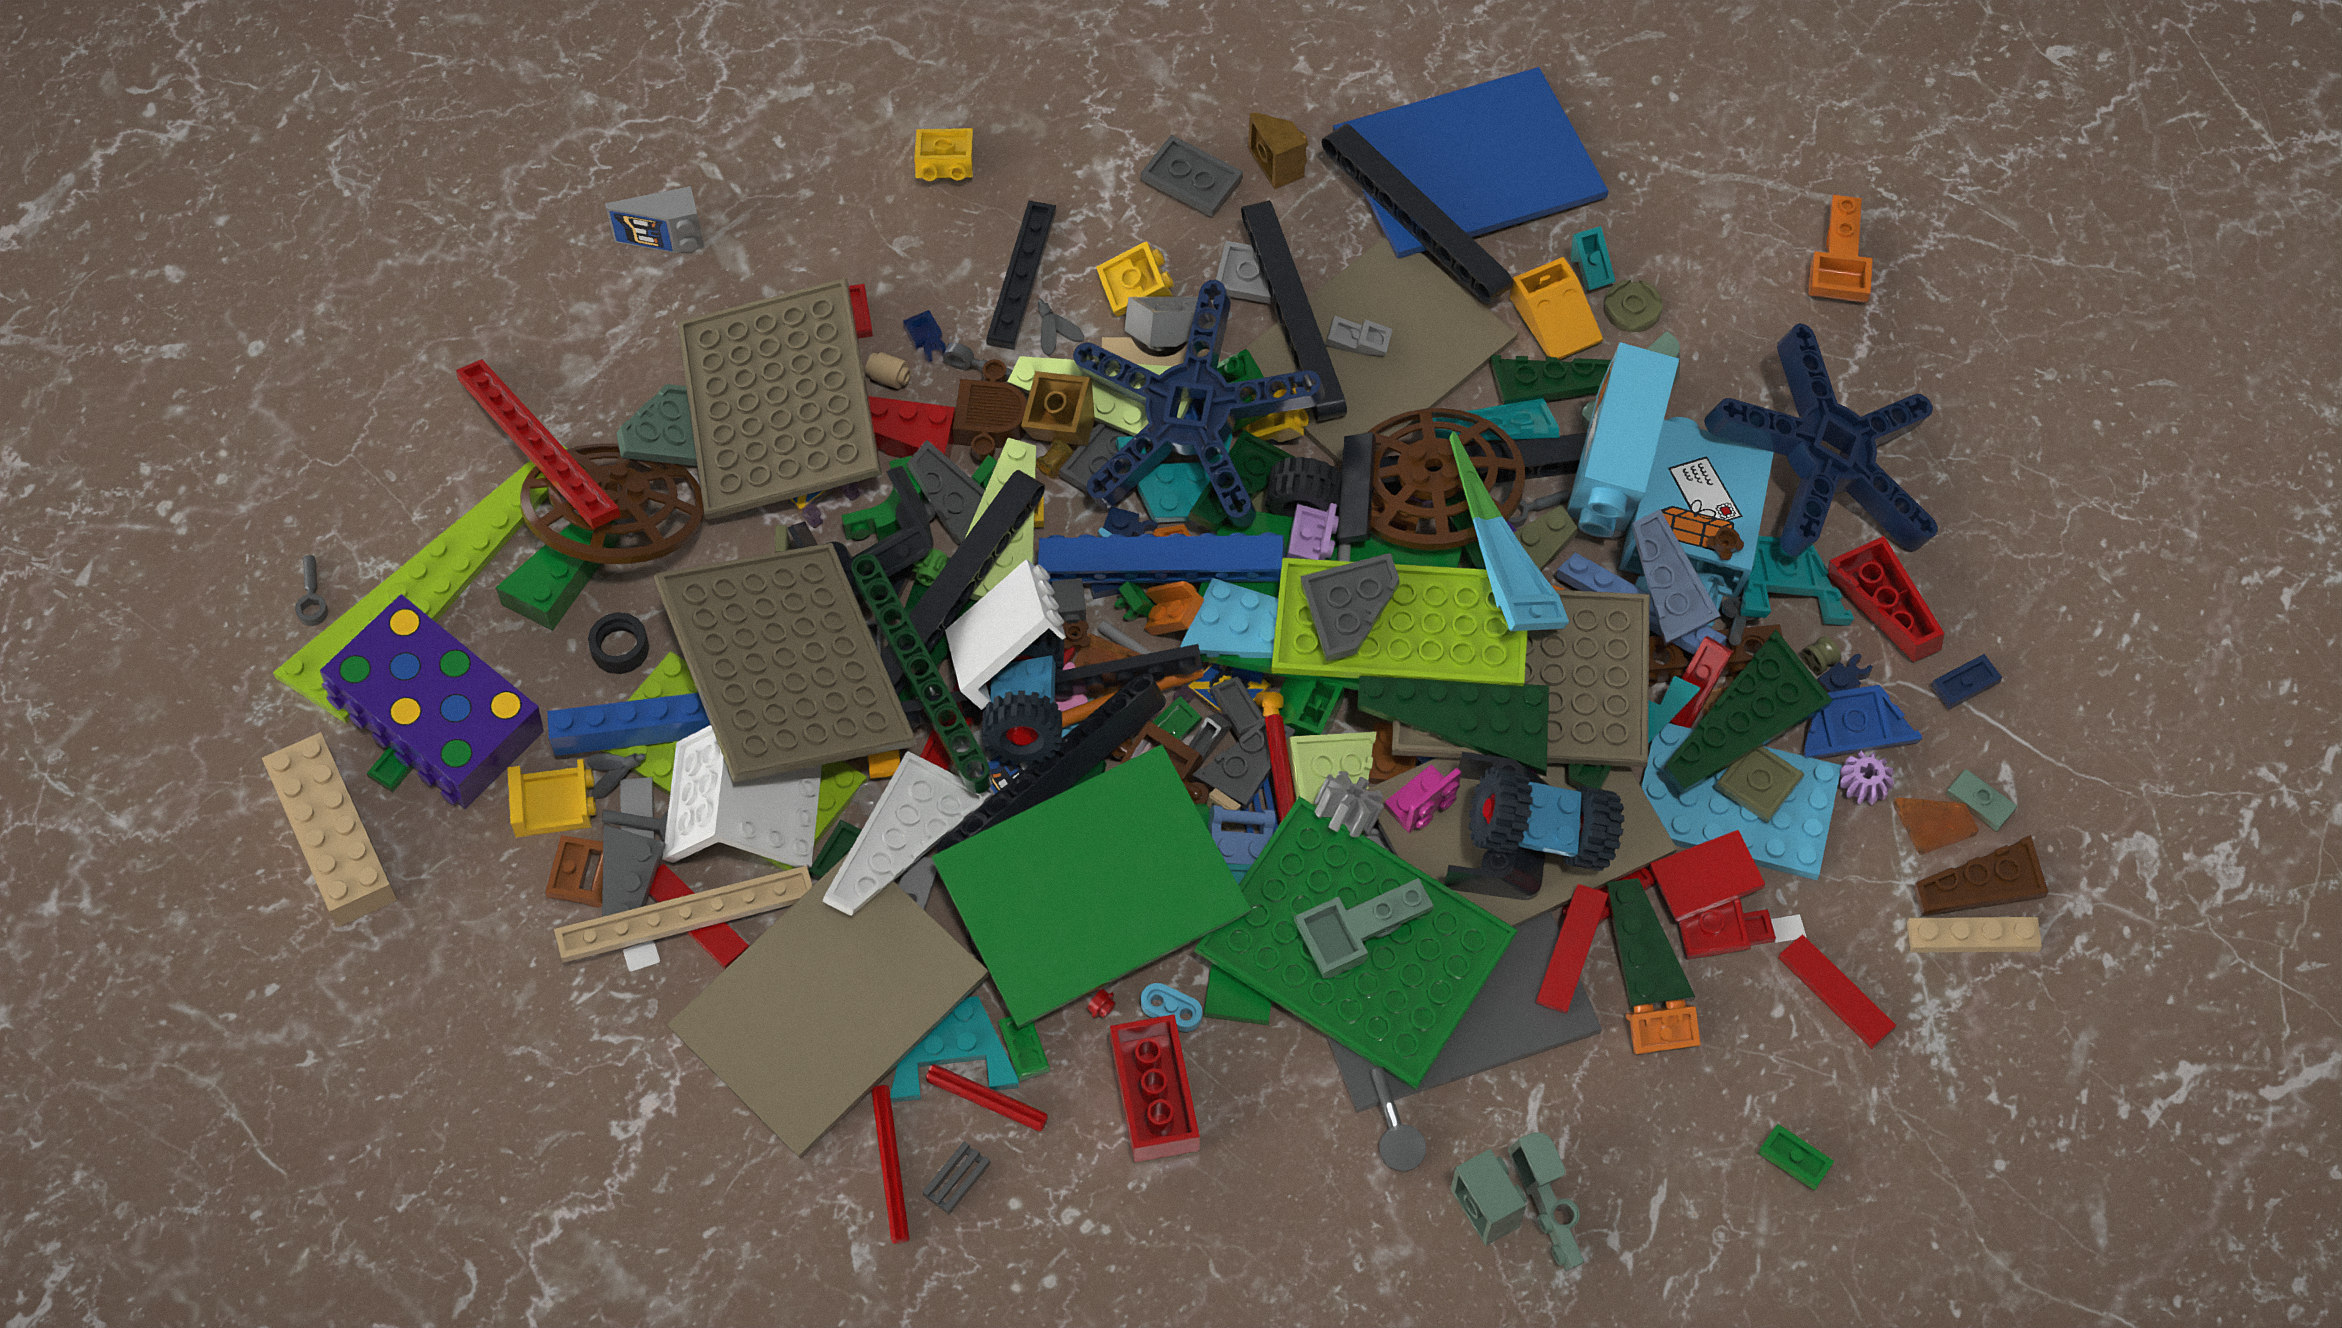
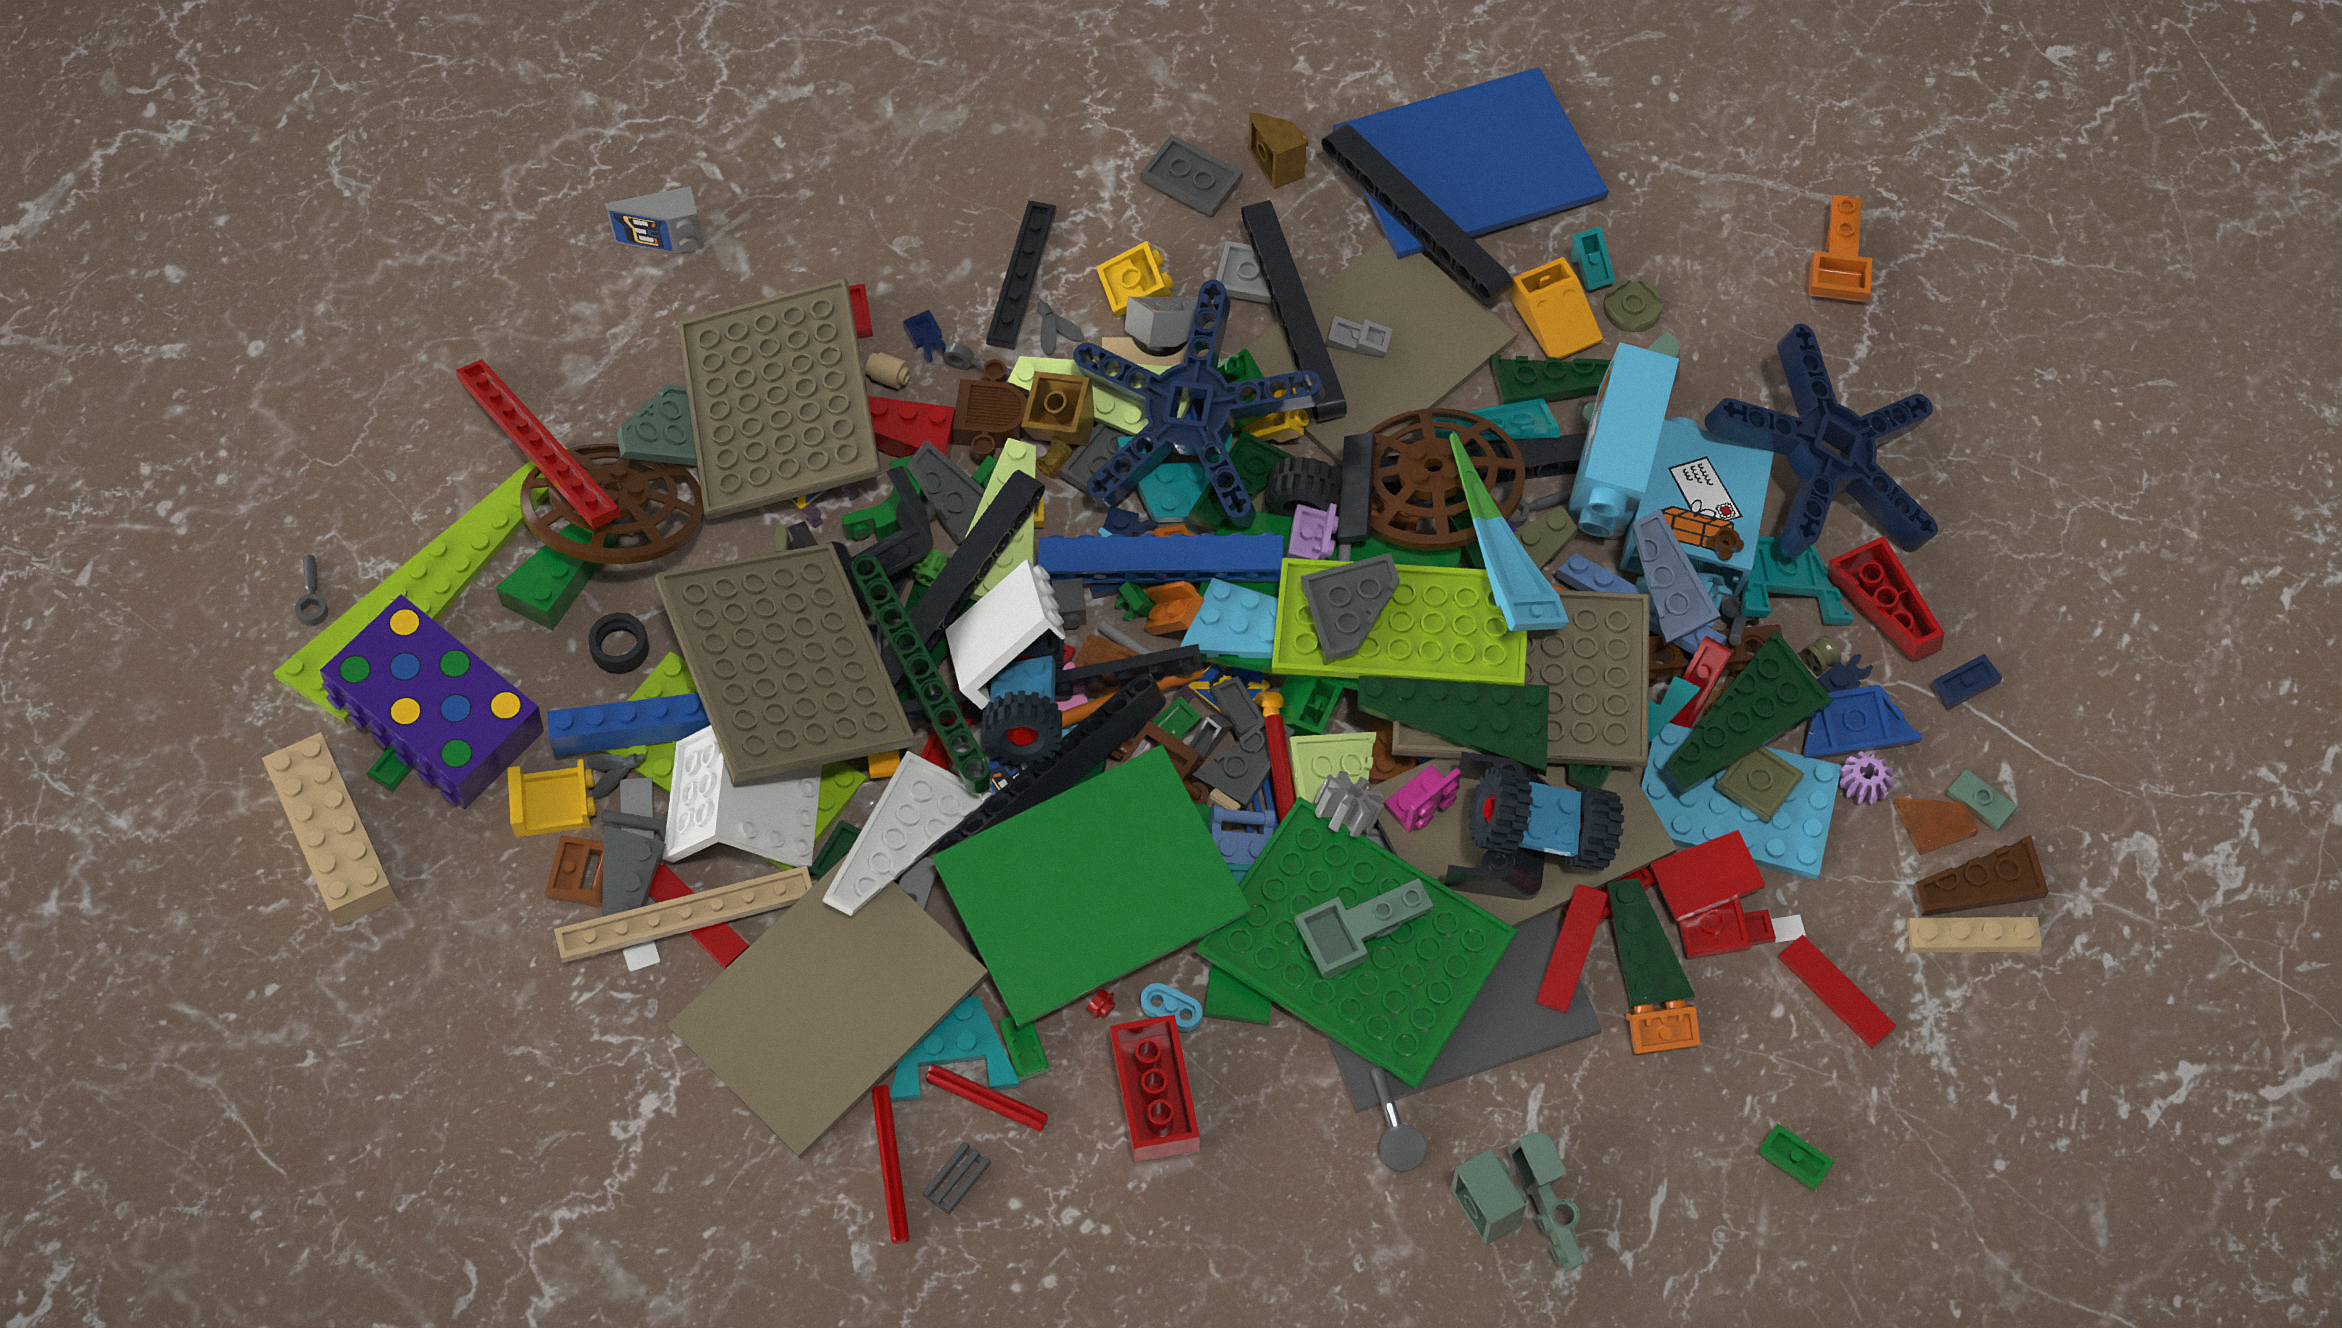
yellow plate [914,128,973,181] -> none
reddish brown plate [1062,620,1091,651] -> none

